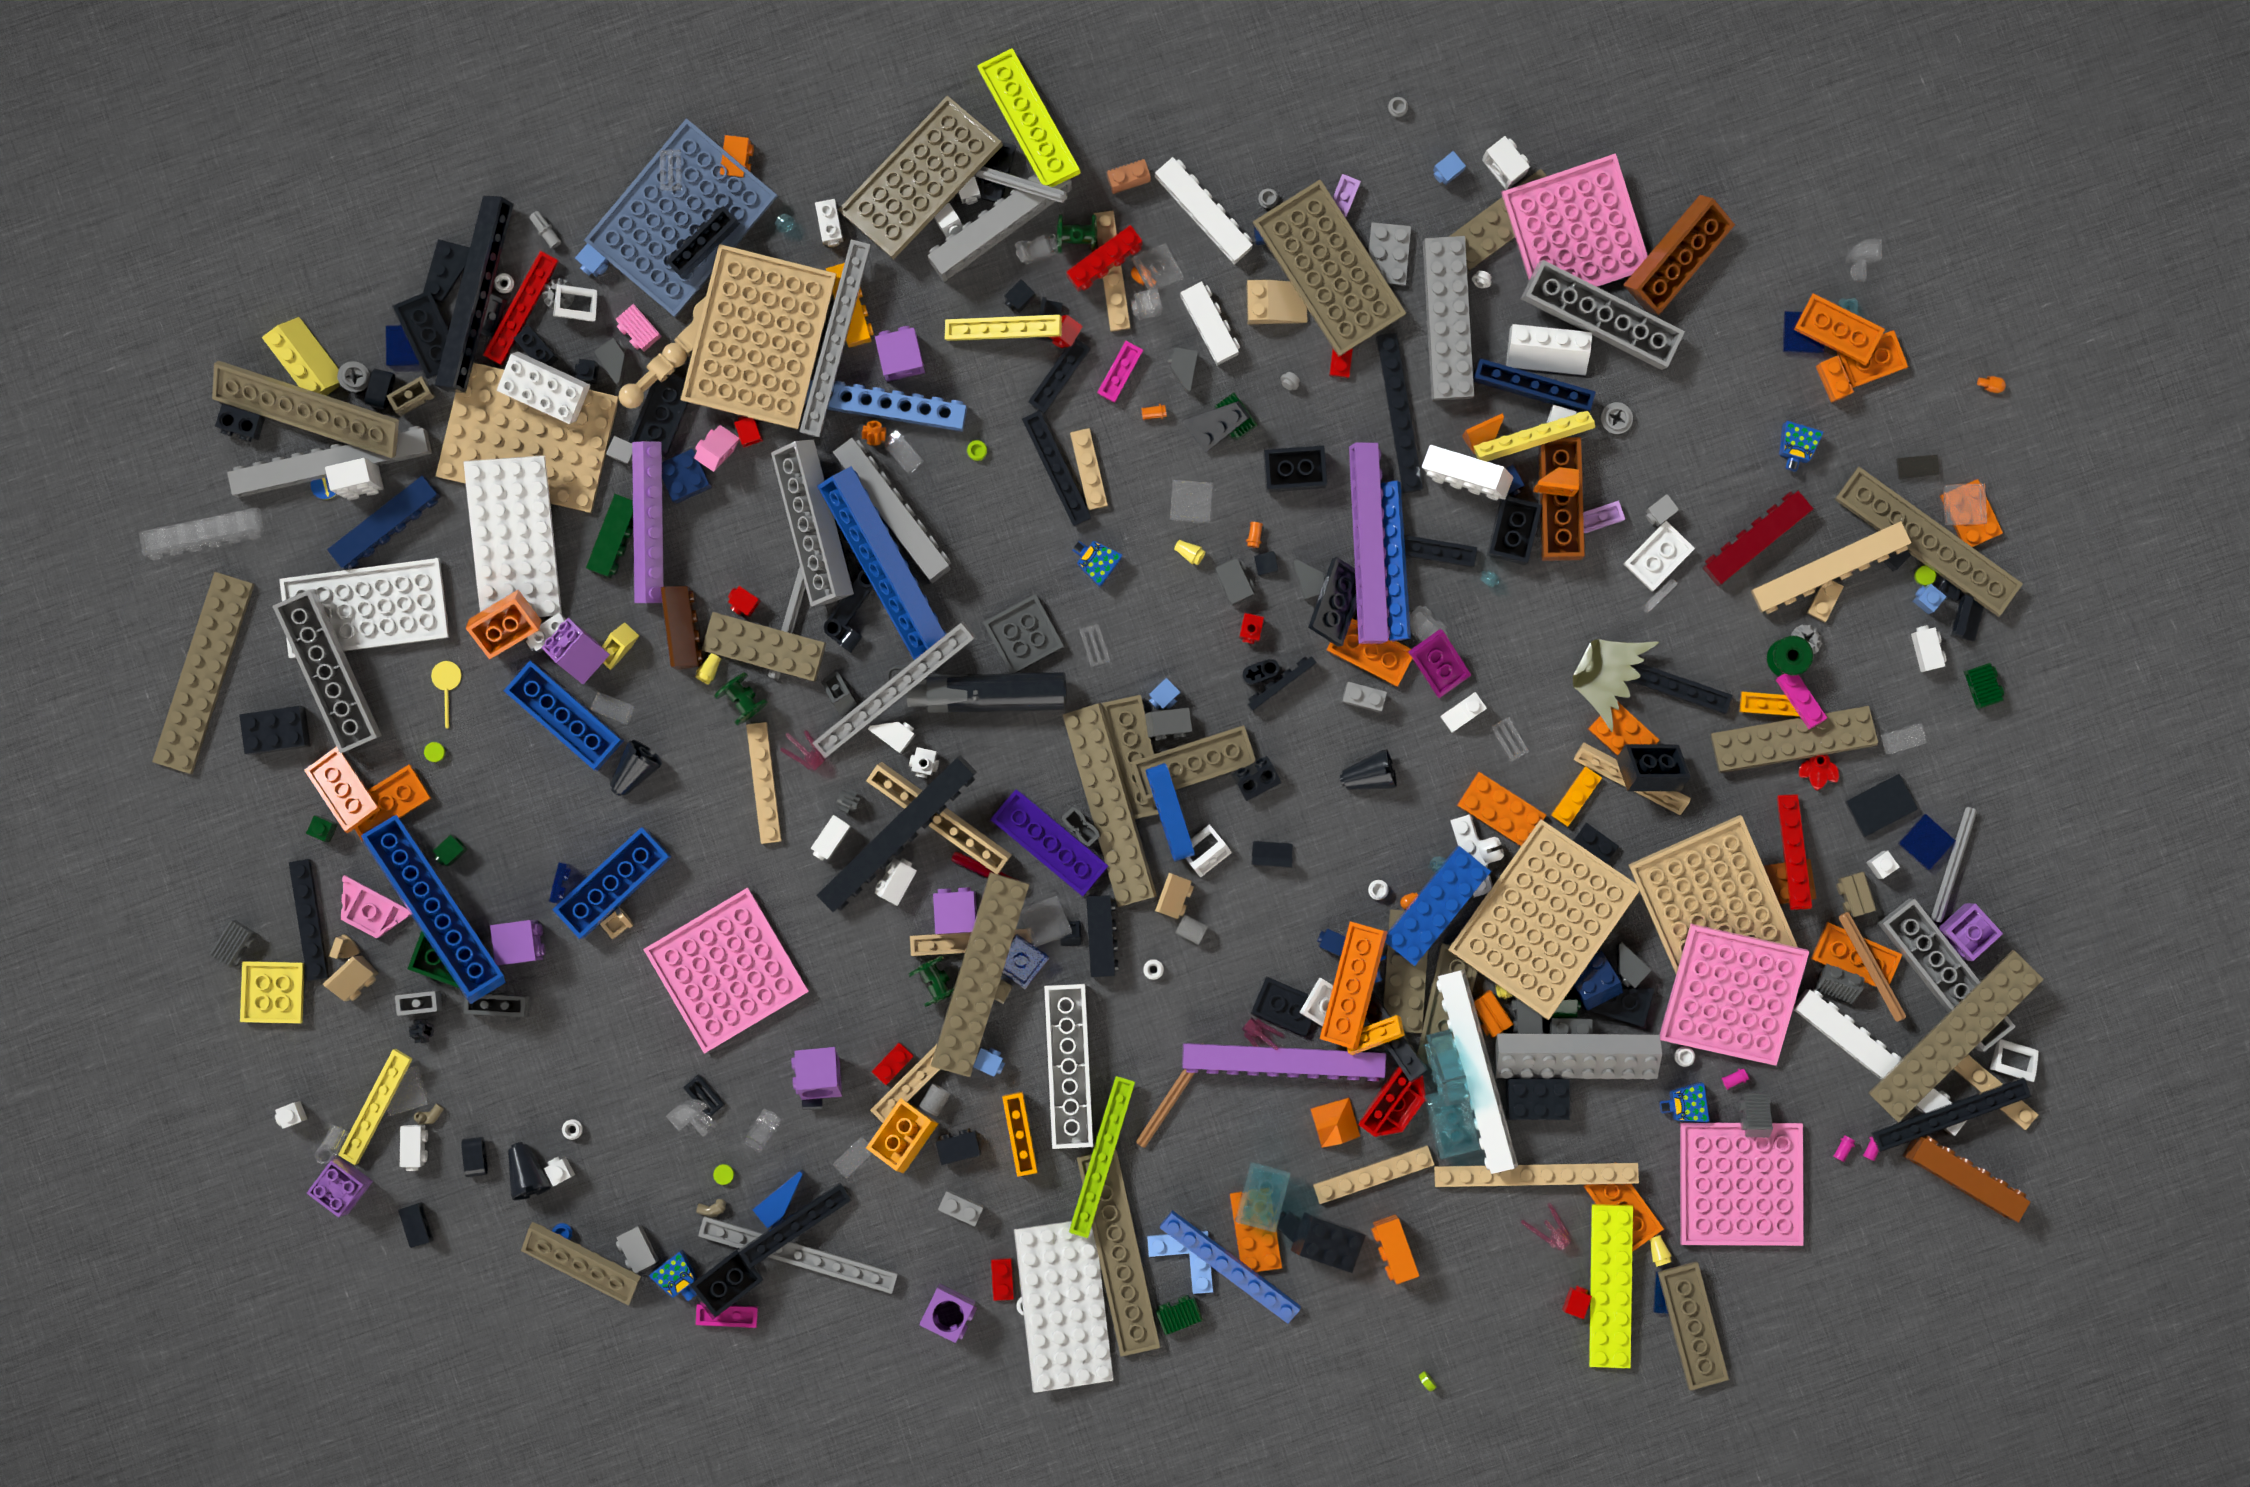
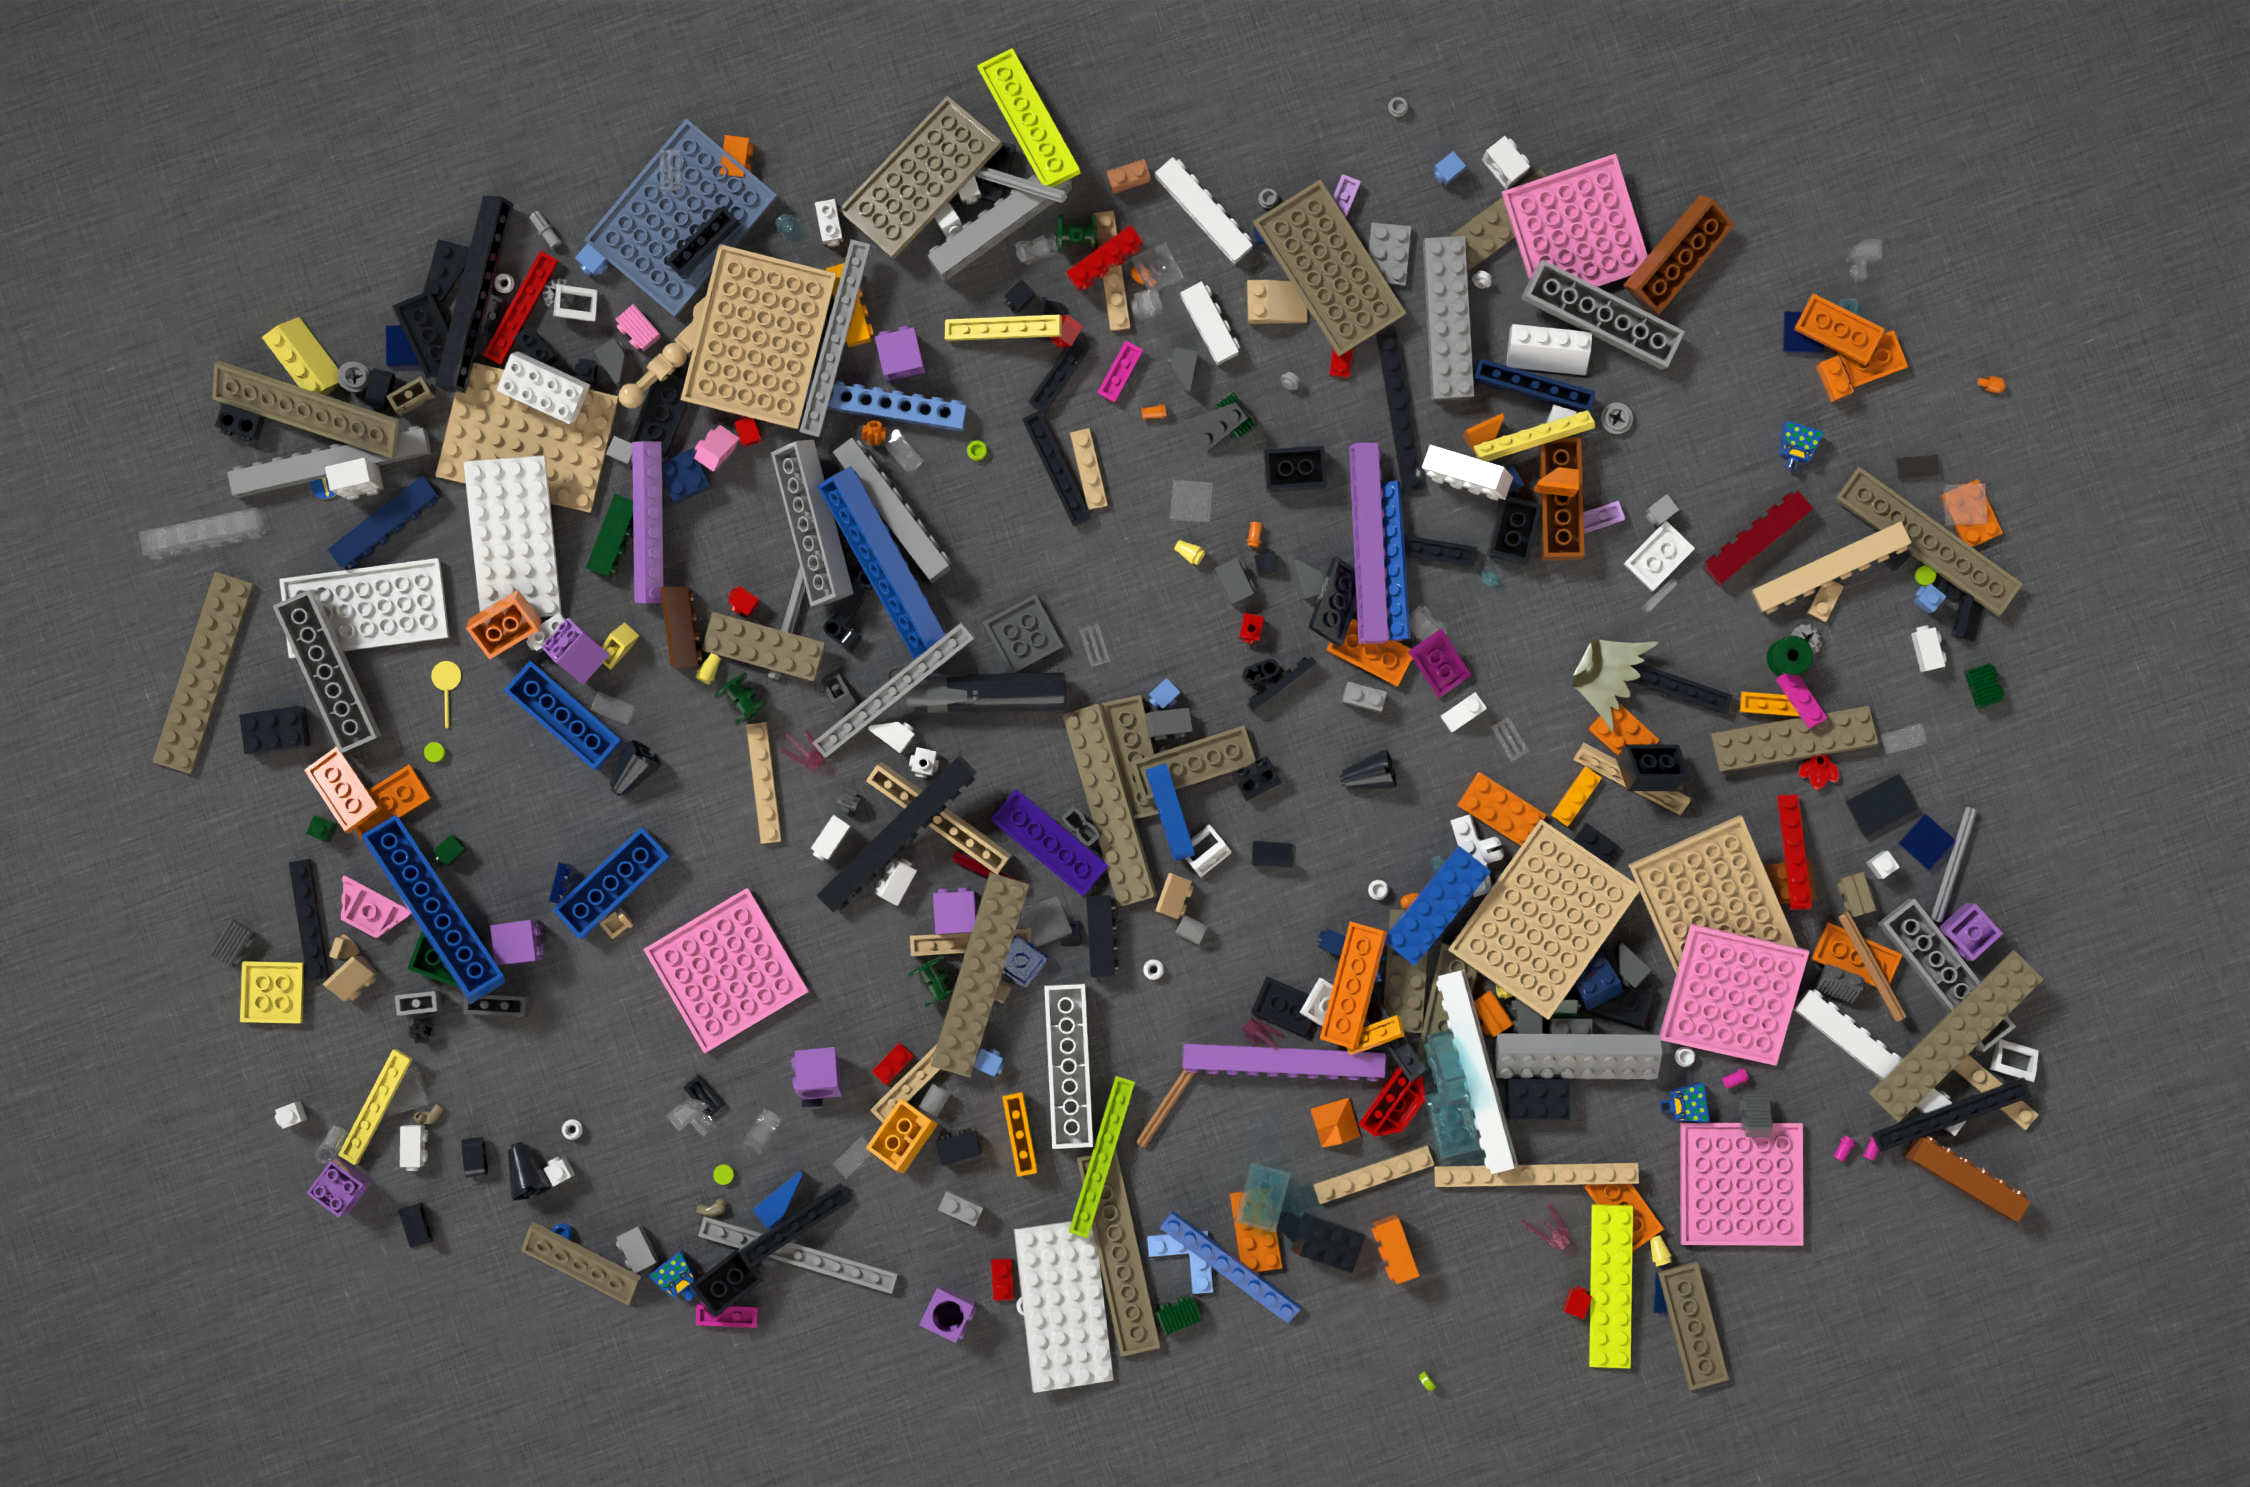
torso [1072,541,1122,587] -> none

